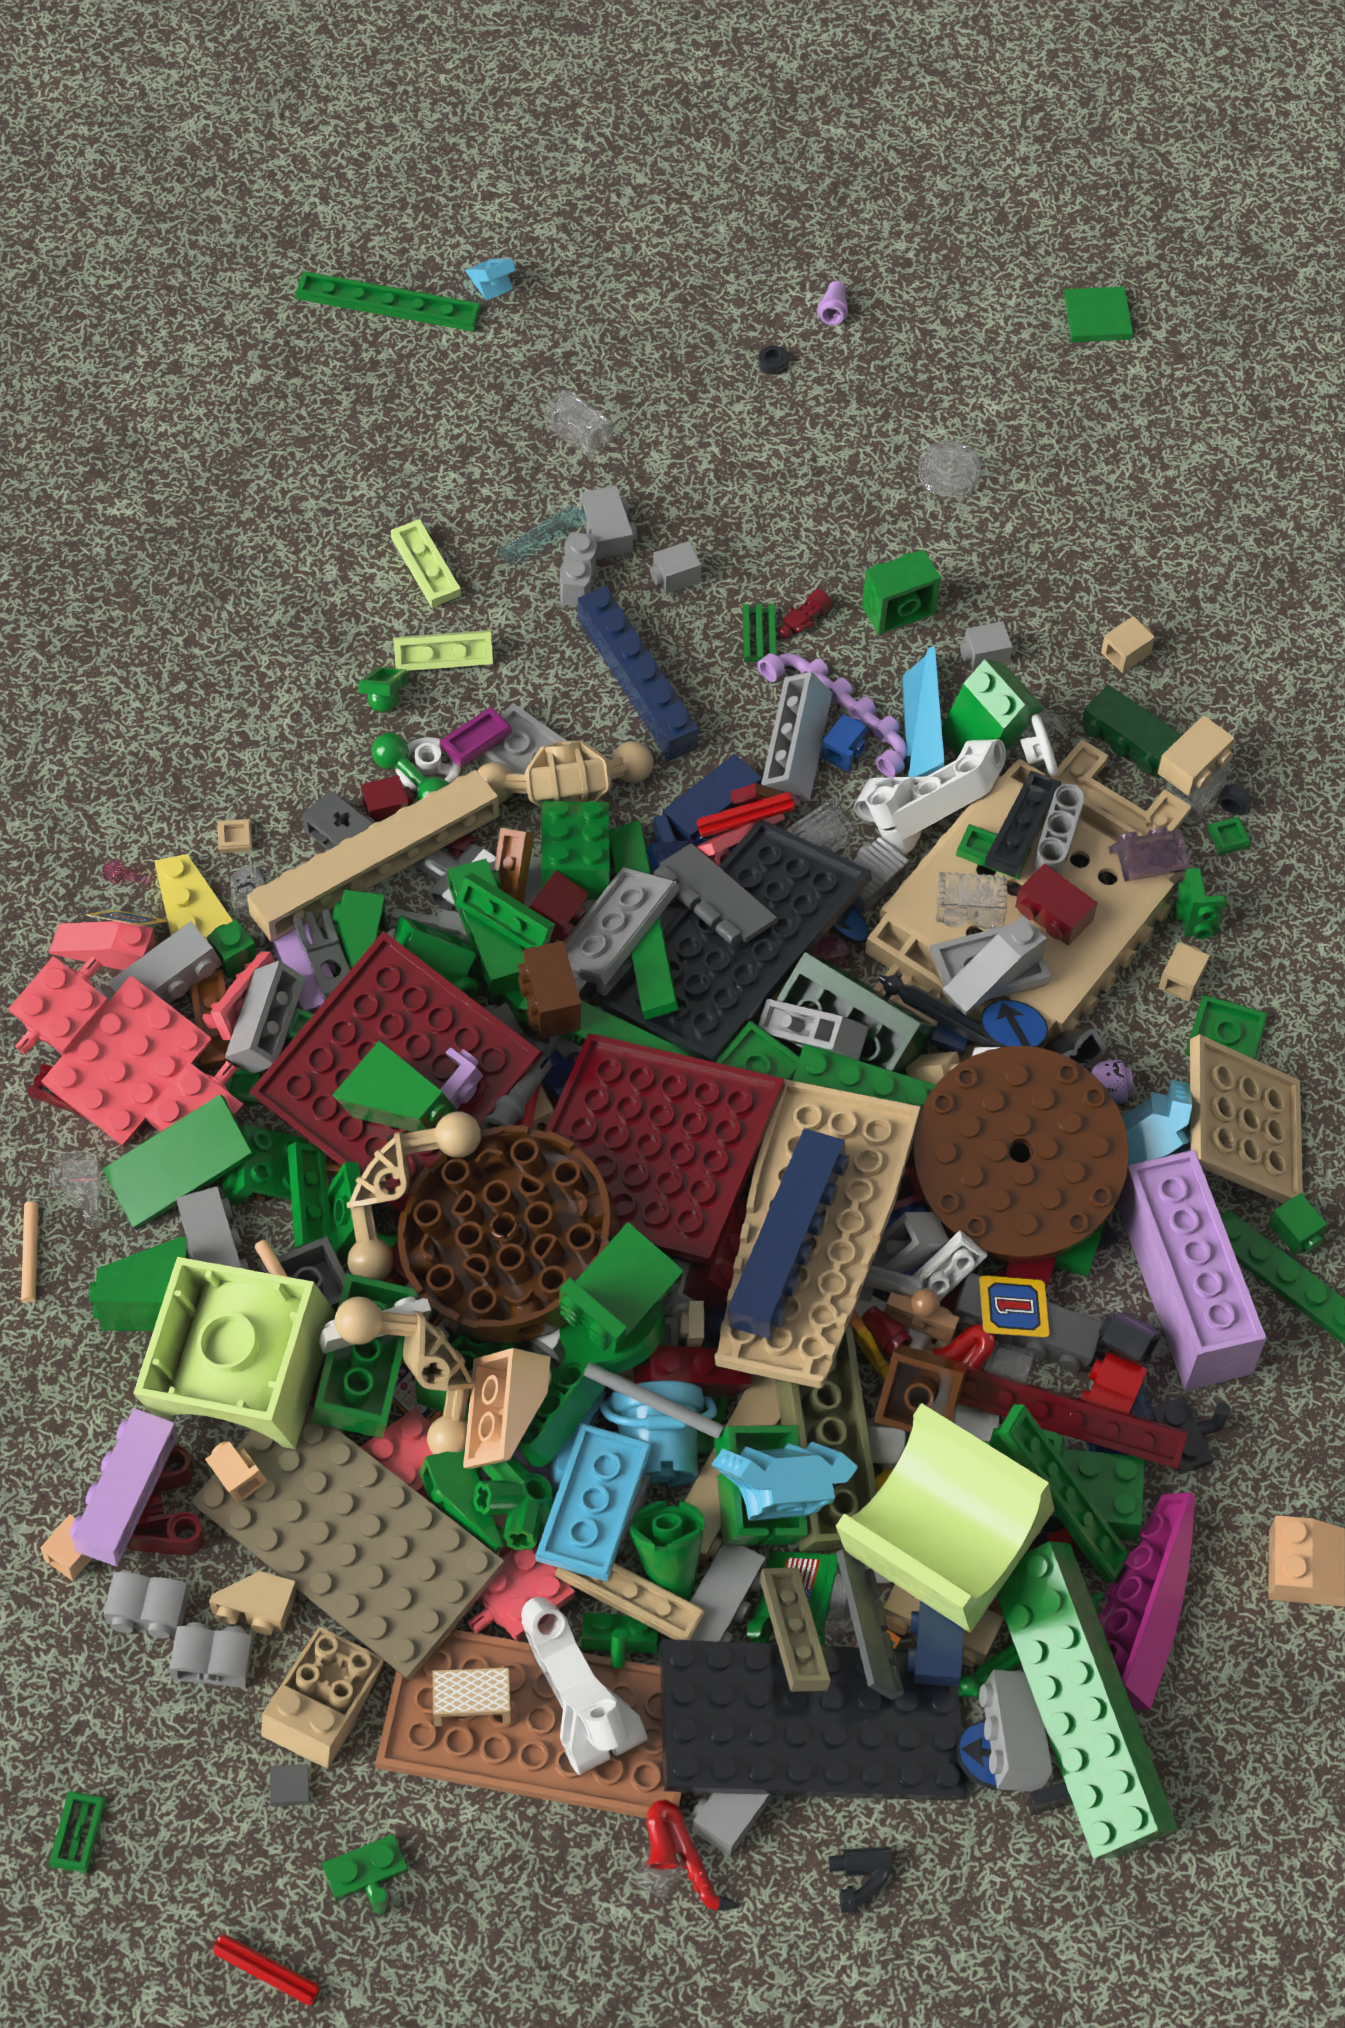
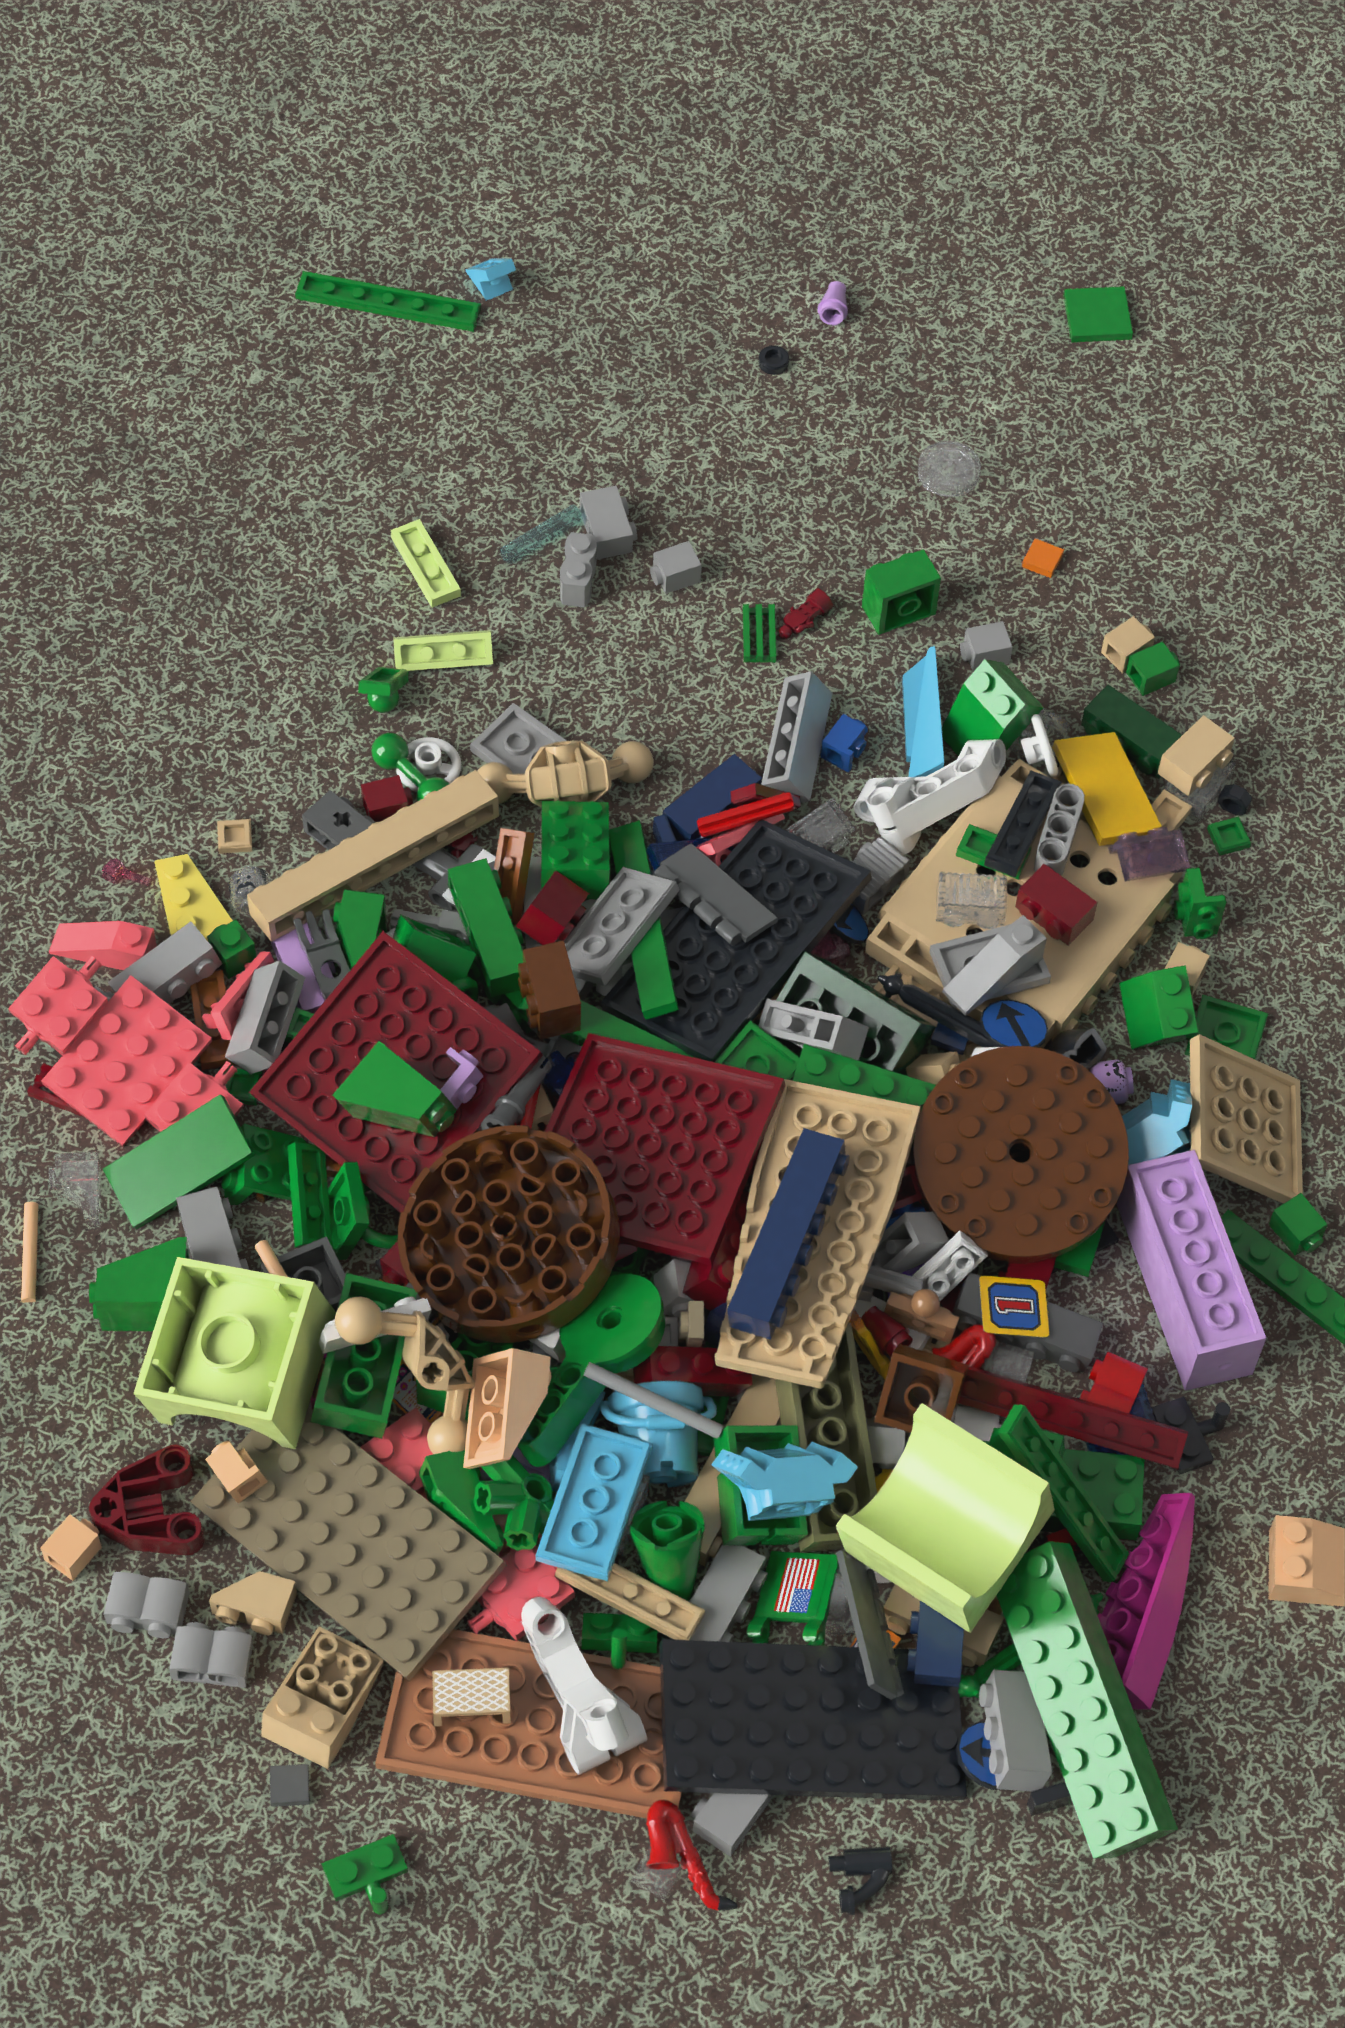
green tile [49,1791,107,1875] -> none
lavender brick [70,1408,178,1567] -> none
sticker [85,910,168,926] -> none
red axle [213,1934,320,2005] -> none
tan piece [346,1112,481,1281] -> none
magenta tile [439,706,512,768] -> none
green plate [456,872,555,949] -> none
clear brick [545,389,613,460] -> none
green bracket [559,1222,684,1354] -> none
dark blue brick [578,586,699,761] -> none
lavender bar [757,653,907,777] -> none
dark tan plate [760,1567,830,1692] -> none
black brick [1098,1311,1162,1365] -> none
none -> orange tile [1022,538,1064,578]
none -> yellow tile [1052,732,1163,846]
none -> green slope [1119,965,1199,1050]
none -> green brick [1126,641,1180,696]

